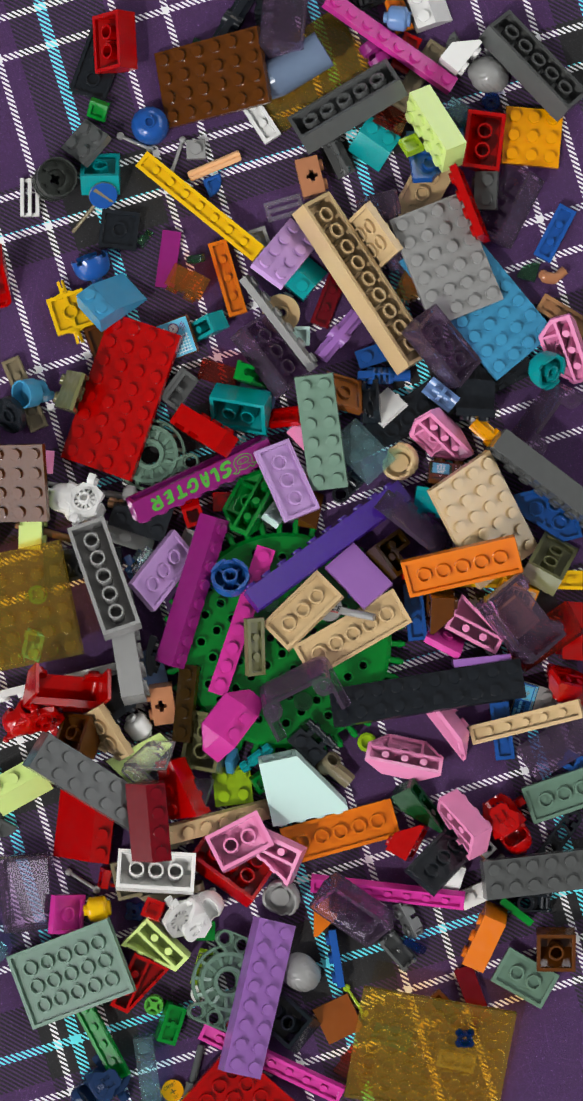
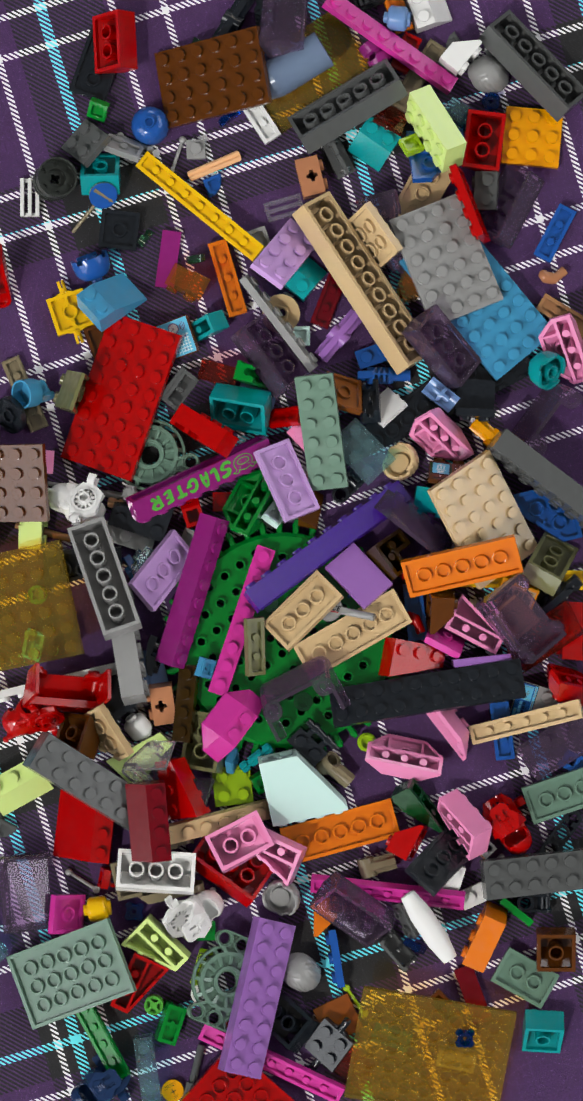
red tile [140,897,166,922] -> none
blue cylinder [211,558,250,598] -> none
clear green tile [516,263,540,283] -> none
none -> light grey plate [103,133,145,163]
none -> dark azure tile [194,656,217,679]
none -> clear blue tile [218,111,243,127]
none -> plate [304,1017,356,1072]
none -> dark tan piece [356,853,397,879]
none -> wedge [379,637,445,677]
none -> white plate [401,890,457,964]
none -> red arm [407,611,426,634]
none -> teal slope [522,1009,565,1053]
none -> black hinge [536,574,583,618]

